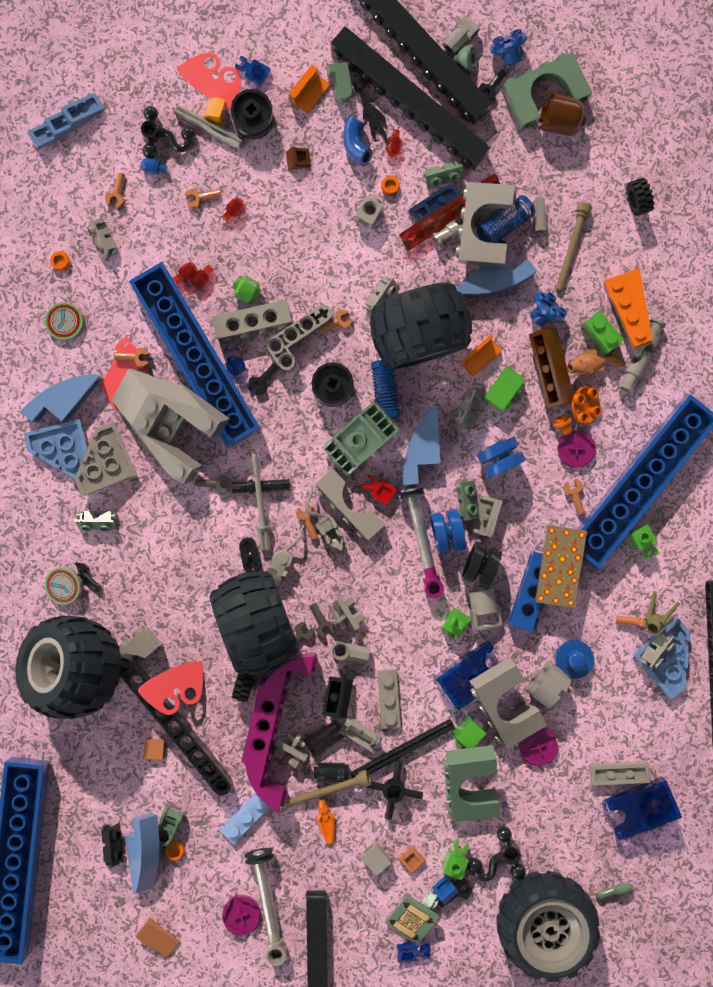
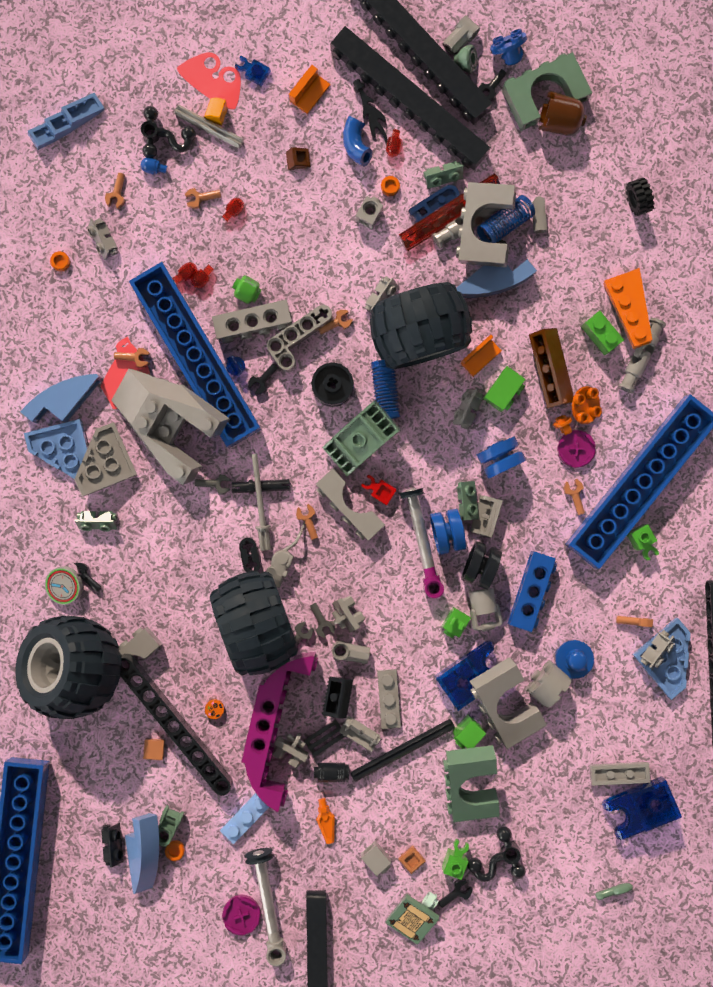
tile [45,302,84,341] -> none
nougat slope [135,917,180,957] -> none
coral piece [138,661,203,715] -> none
black wheel [230,89,274,140] -> none
black tyre [232,674,255,702] -> none
dark tan piece [284,770,372,808] -> none
light grey animal [305,485,343,551] -> none
sand green leg [326,62,352,103] -> none
black bar [365,760,423,820] -> none
clear blue plate [397,942,431,963] -> none
medium blue slope [402,406,441,486] -> none
blue plate [432,875,459,904] -> none
wheel [496,871,600,982] -> none
magenta tile [519,728,558,766] -> none
blue plate [530,291,567,326] -> none
dark tan tile [535,525,587,608] -> none
dark tan piece [556,202,592,293] -> none
nougat animal [567,348,623,375] -> none
olive plant [644,591,680,635] -> none
none -> orange tile [205,699,225,719]

